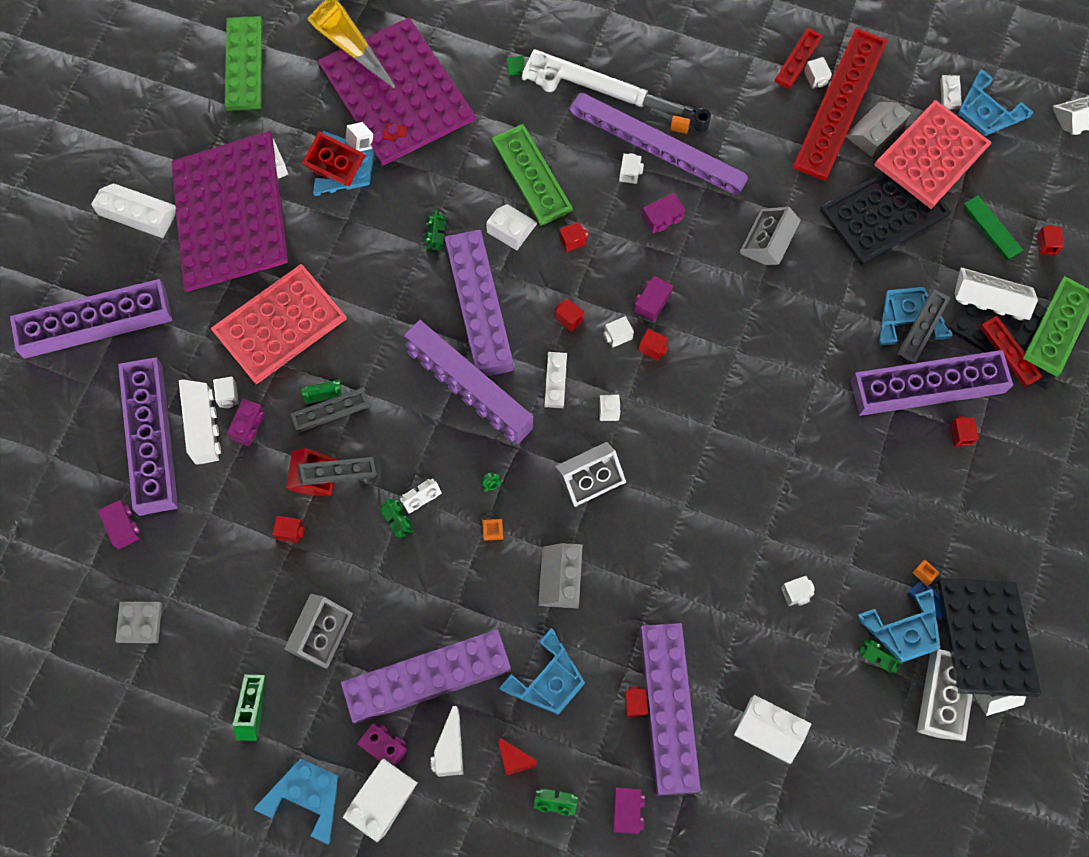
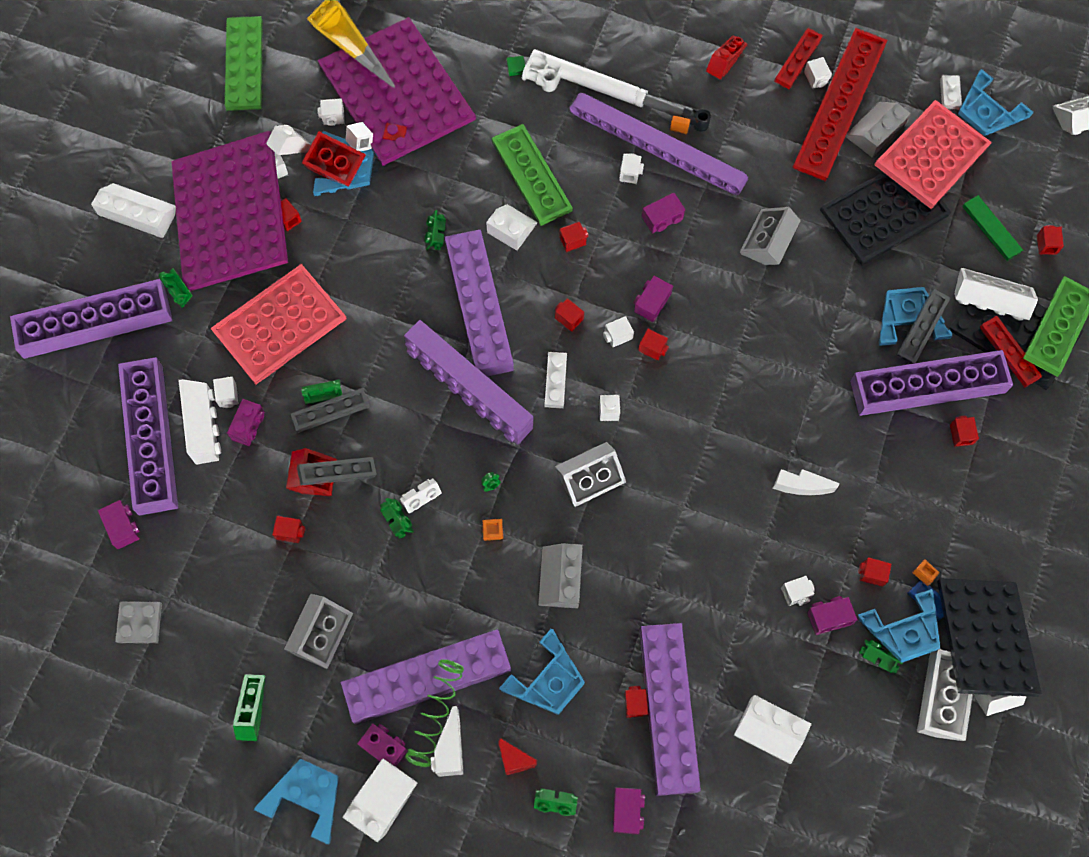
none -> green hinge [159,268,193,308]
none -> white slope [266,125,311,155]
none -> red brick [281,198,302,232]
none -> white brick [318,99,345,126]
none -> bright green piece [405,659,464,767]
none -> red slope [706,36,748,80]
none -> white slope [773,469,839,495]
none -> magenta brick [807,596,857,635]
none -> red brick [858,557,891,587]

